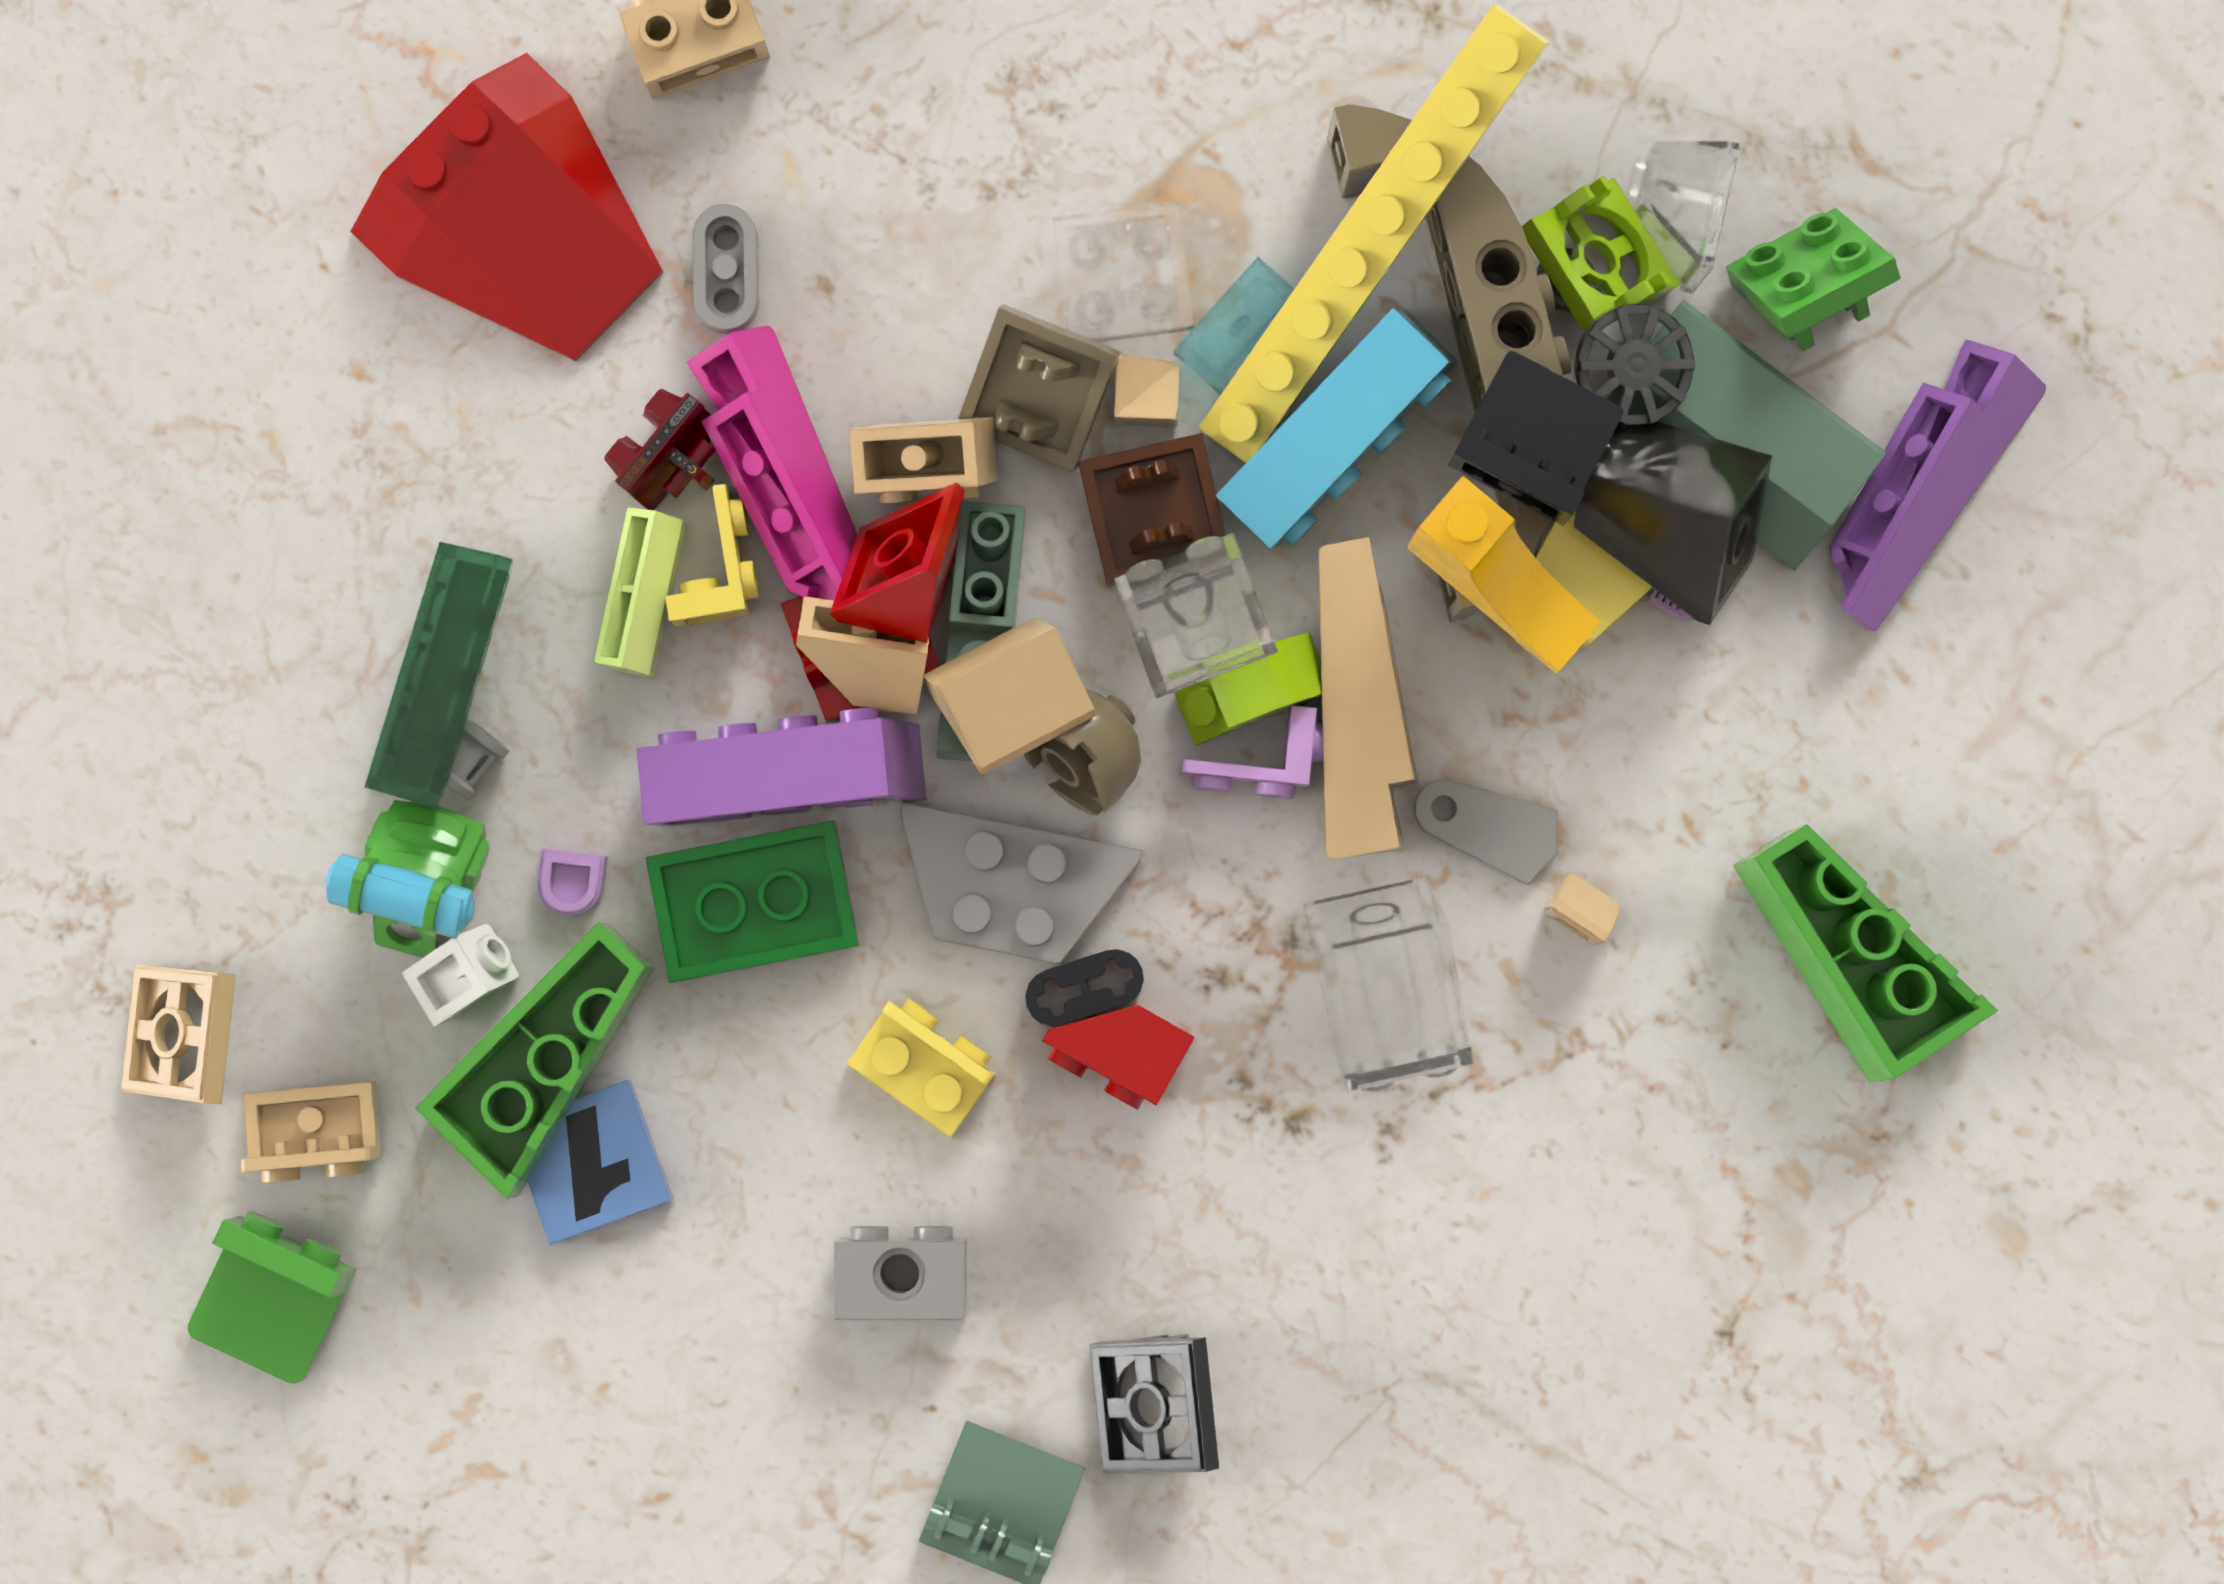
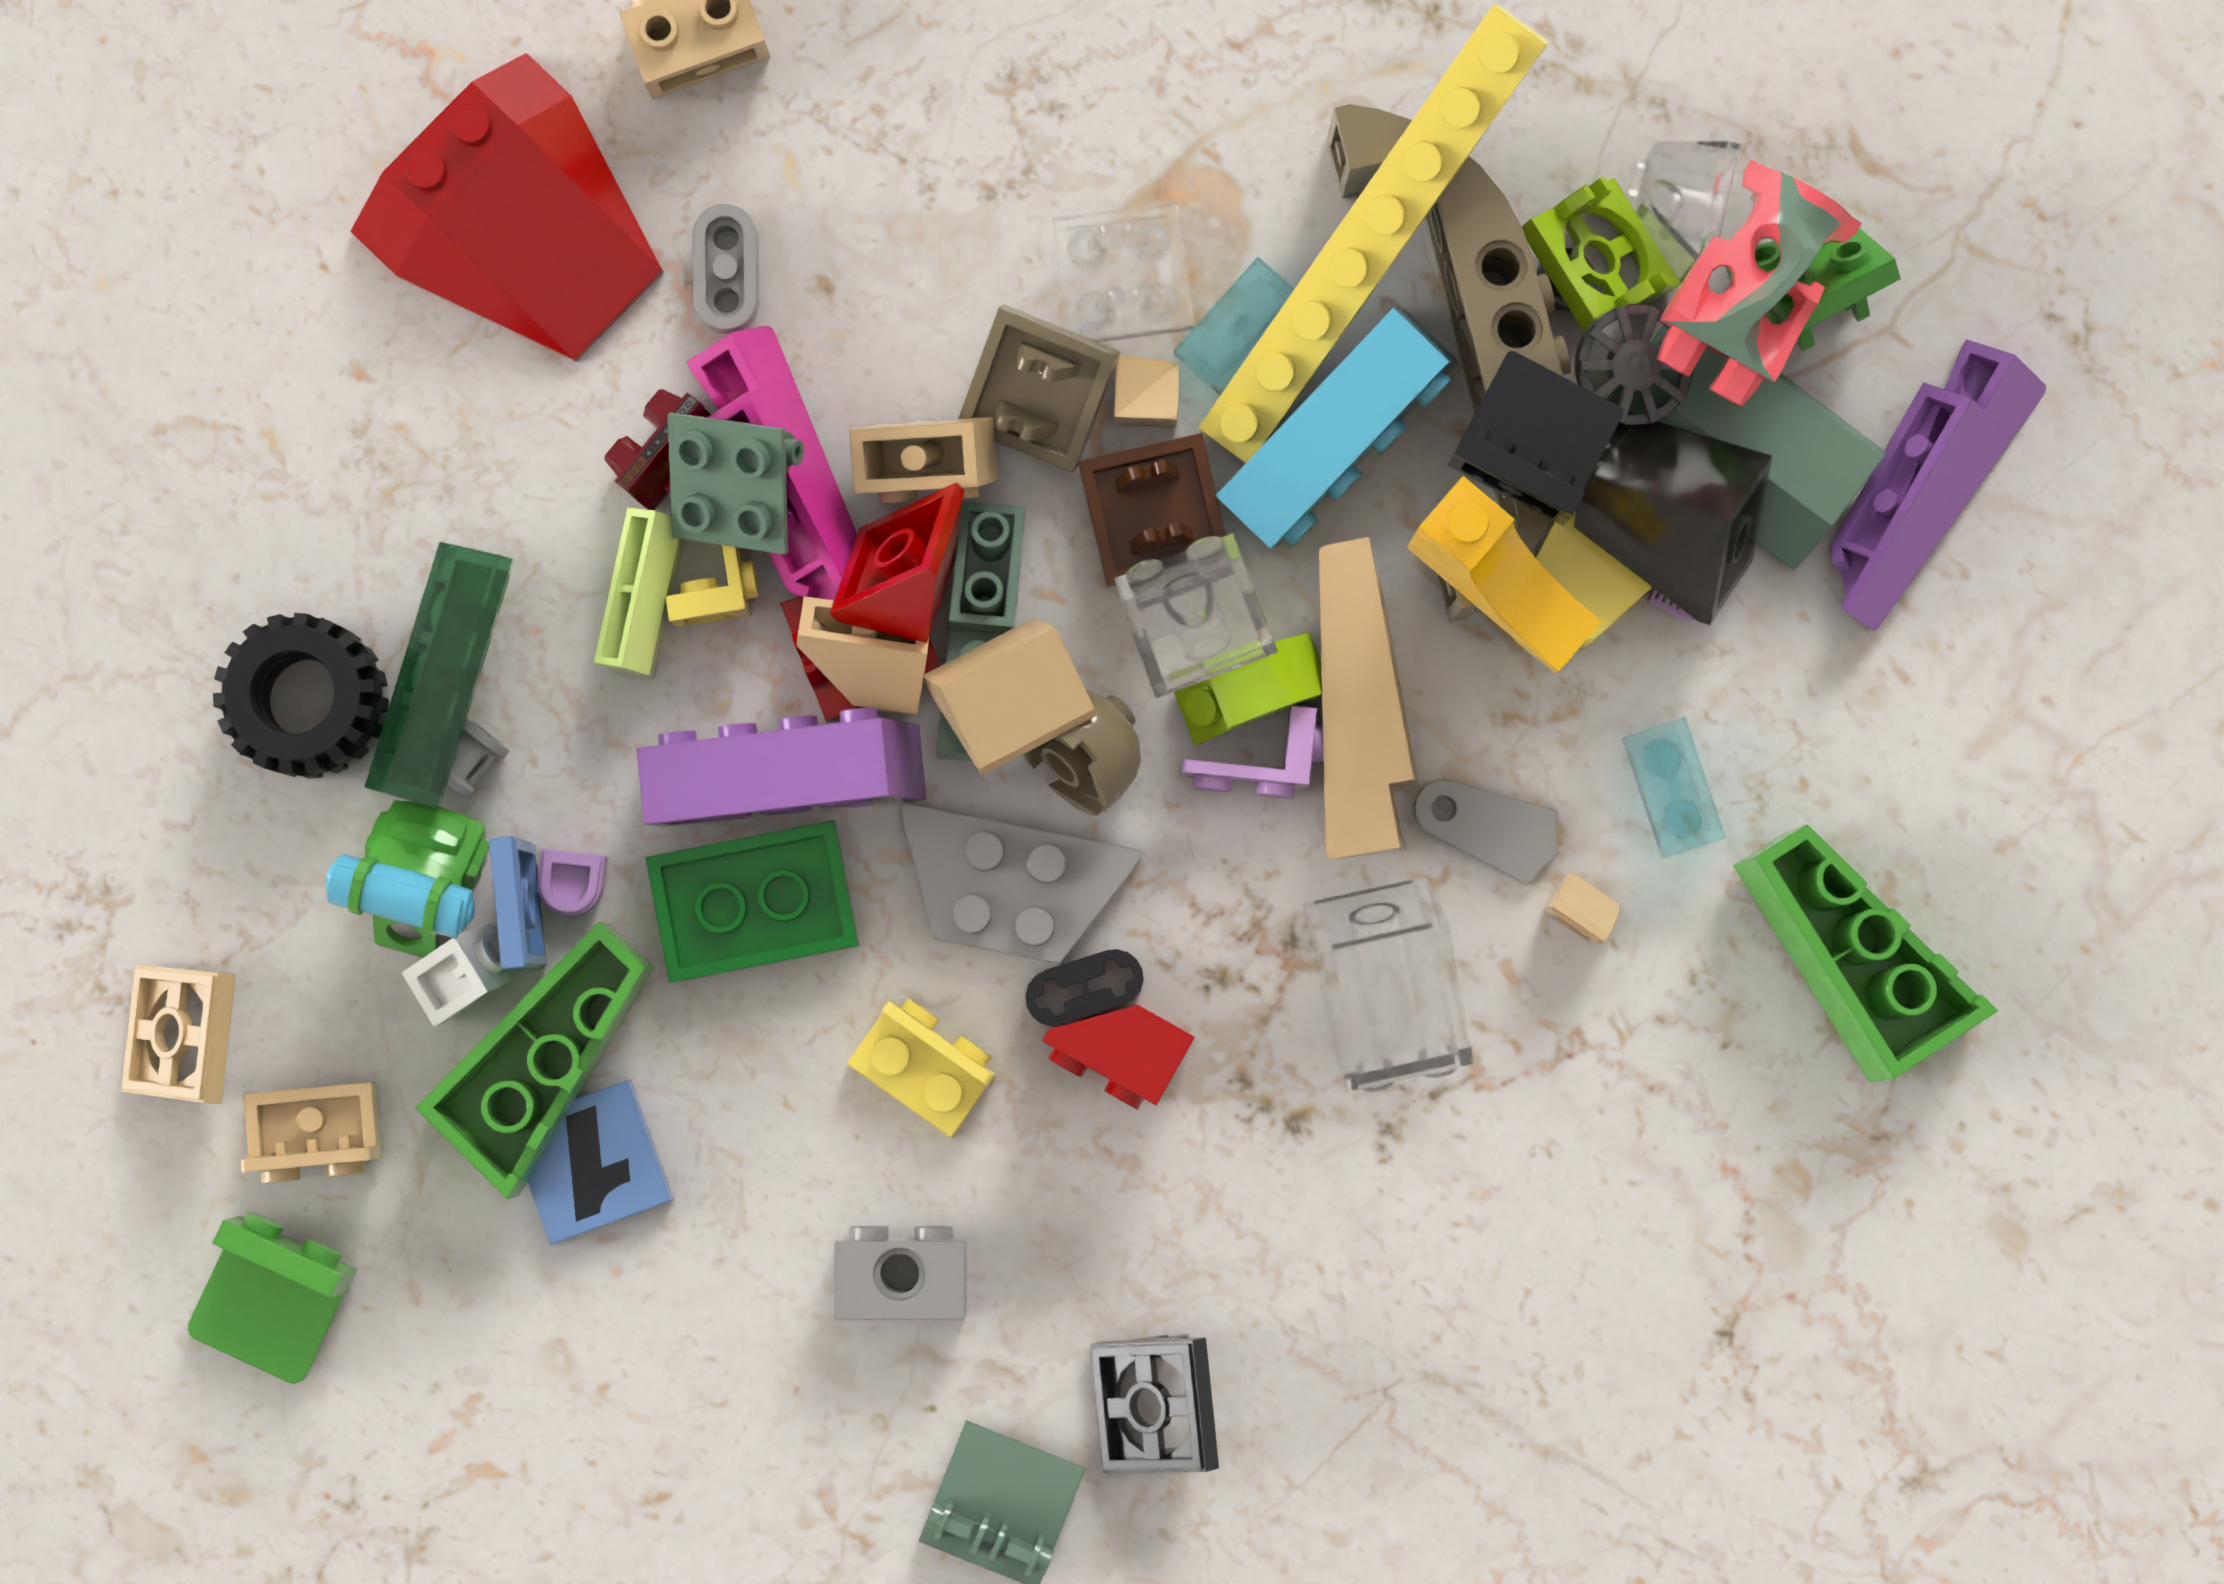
none -> black tyre [213,613,389,779]
none -> medium blue tile [489,836,547,971]
none -> sand green hinge [667,413,804,555]
none -> clear light blue plate [1622,717,1726,859]
none -> coral hips [1656,160,1862,407]

